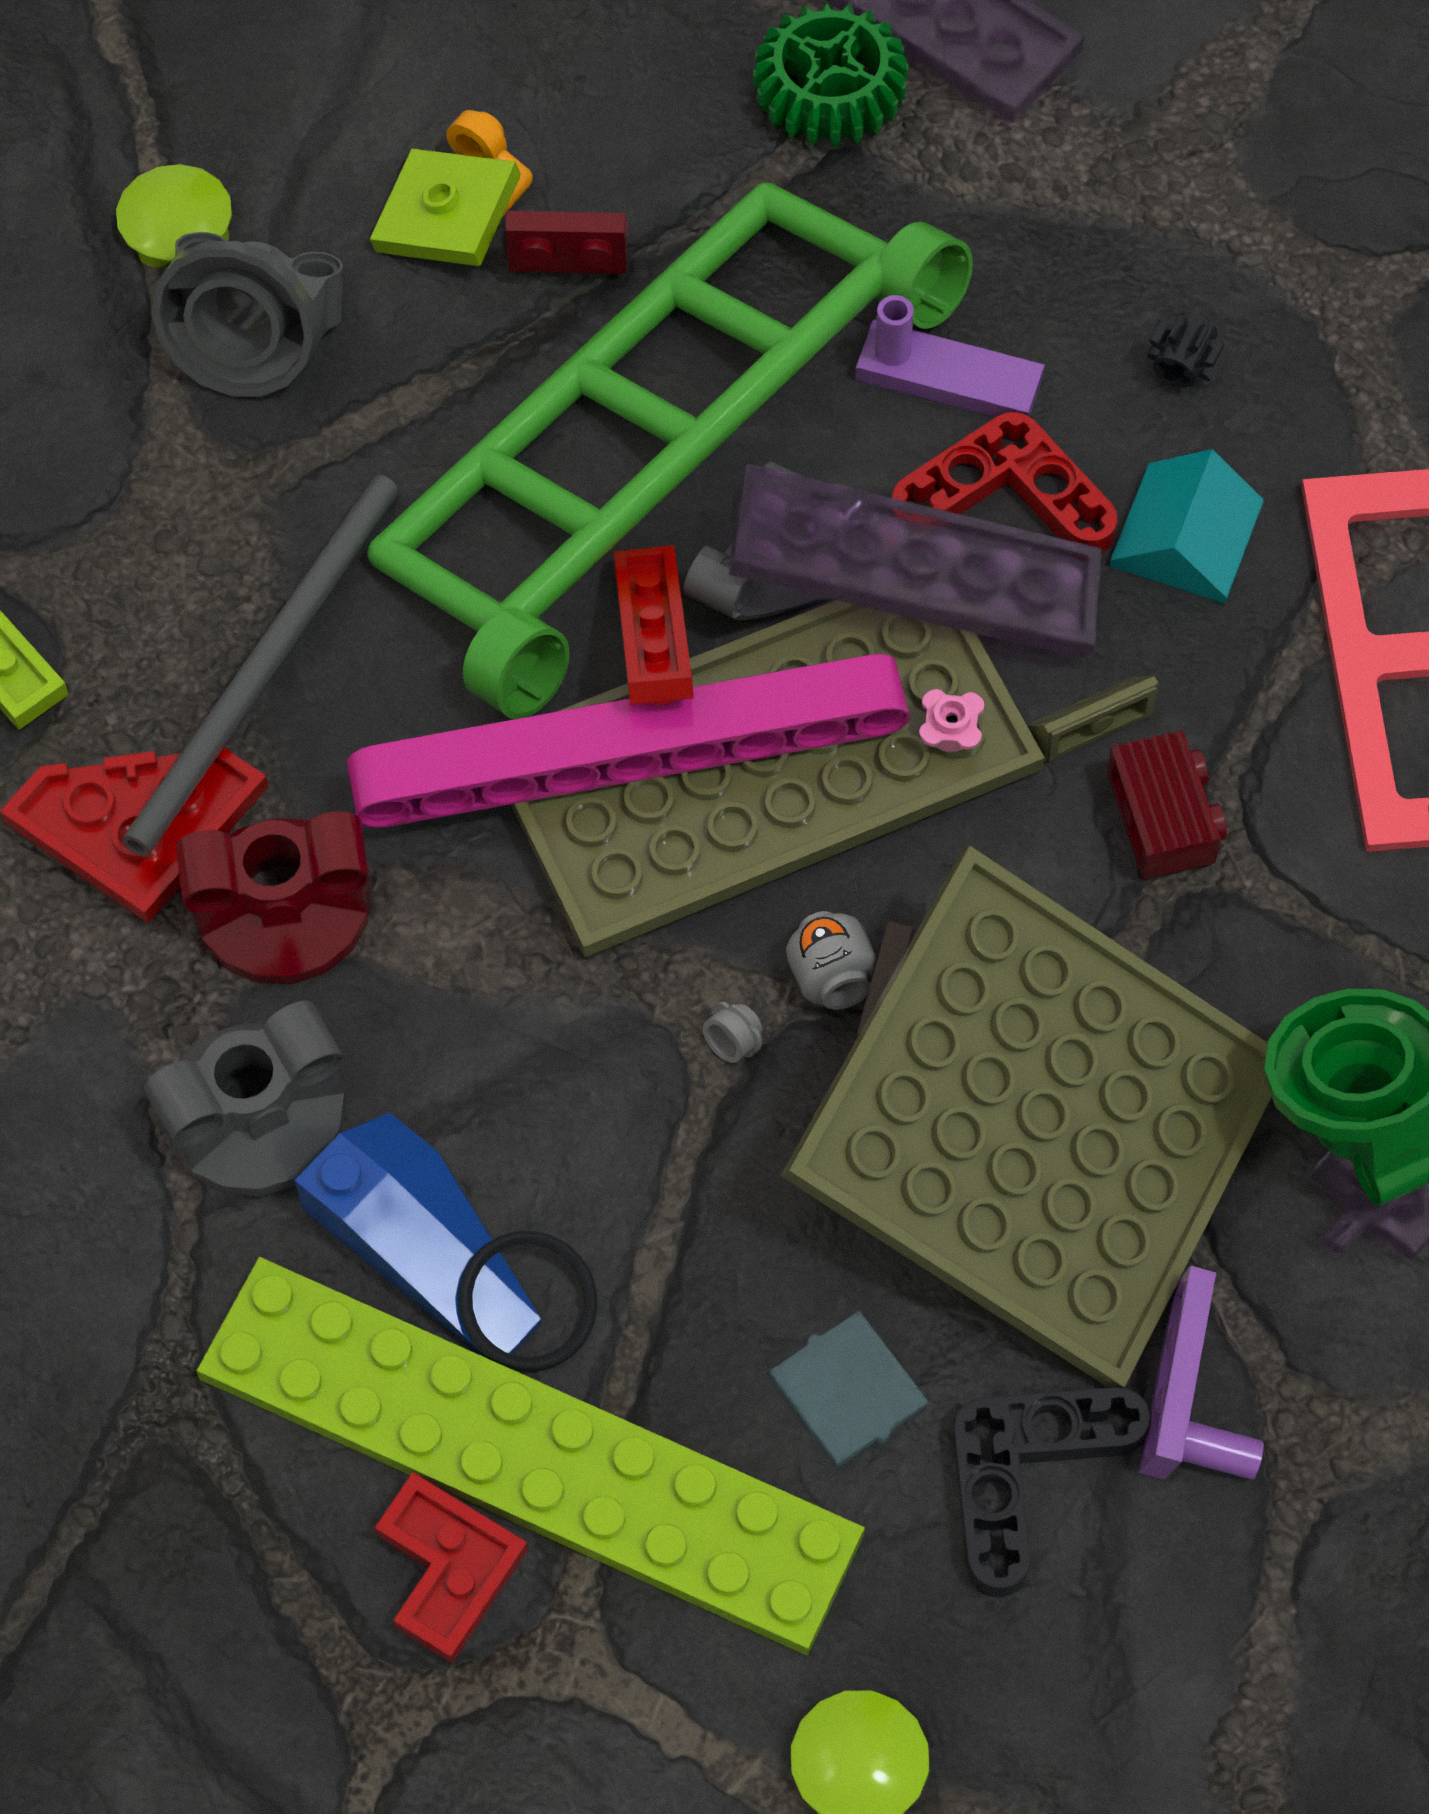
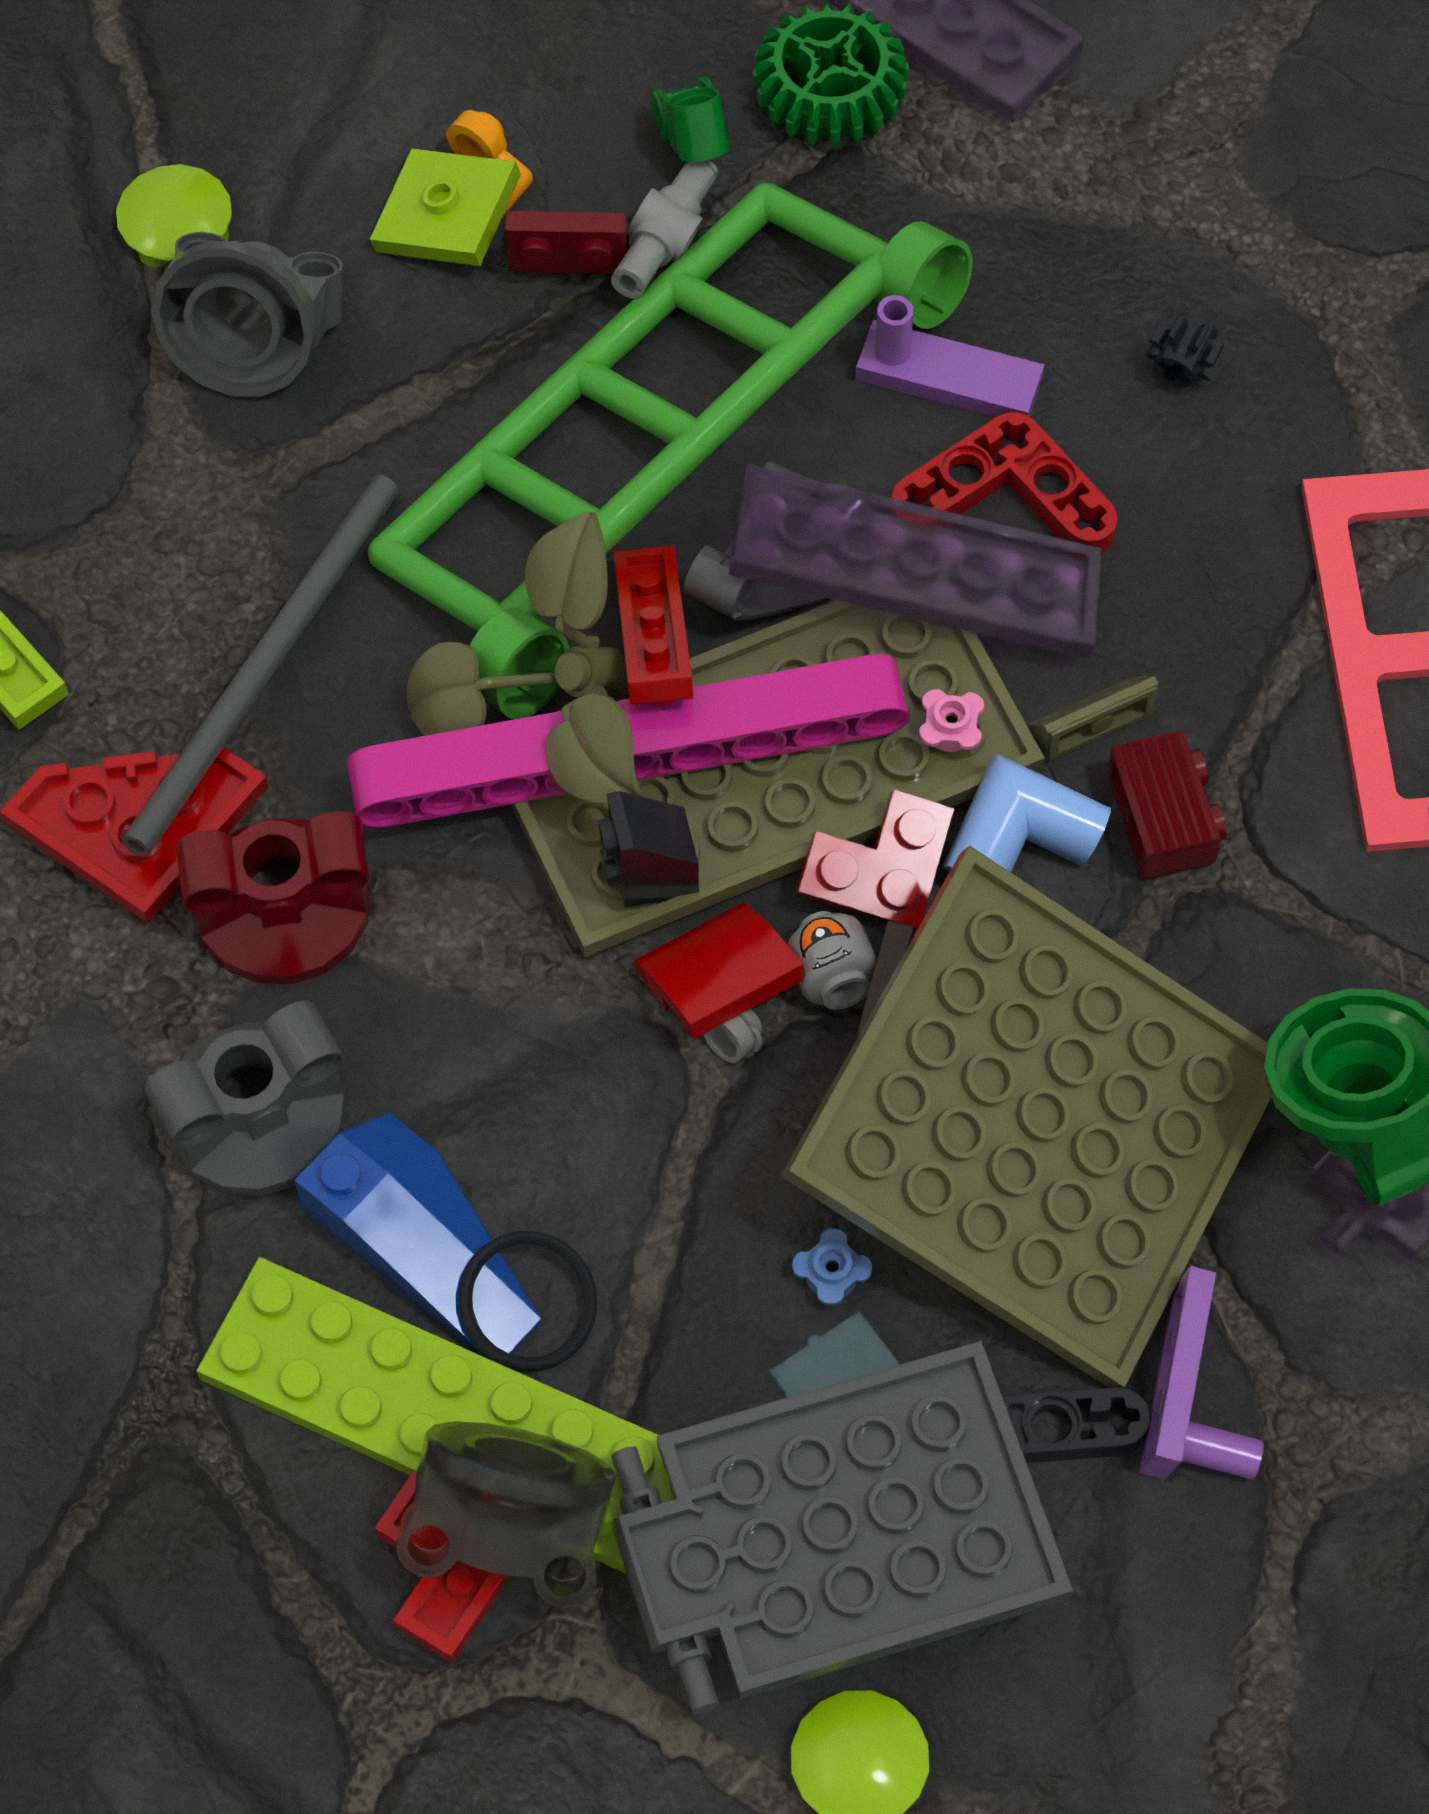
teal slope [1109,449,1264,604] -> none
none -> clear smoke piece [397,1421,616,1608]
none -> olive plant [407,512,641,803]
none -> black slope [598,791,699,908]
none -> light grey pin [611,160,718,299]
none -> dark grey plate [611,1341,1073,1714]
none -> red slope [633,903,805,1039]
none -> green piece [650,76,730,162]
none -> medium blue plate [792,1229,872,1306]
none -> plate [795,790,954,932]
none -> light blue brick [942,753,1111,872]

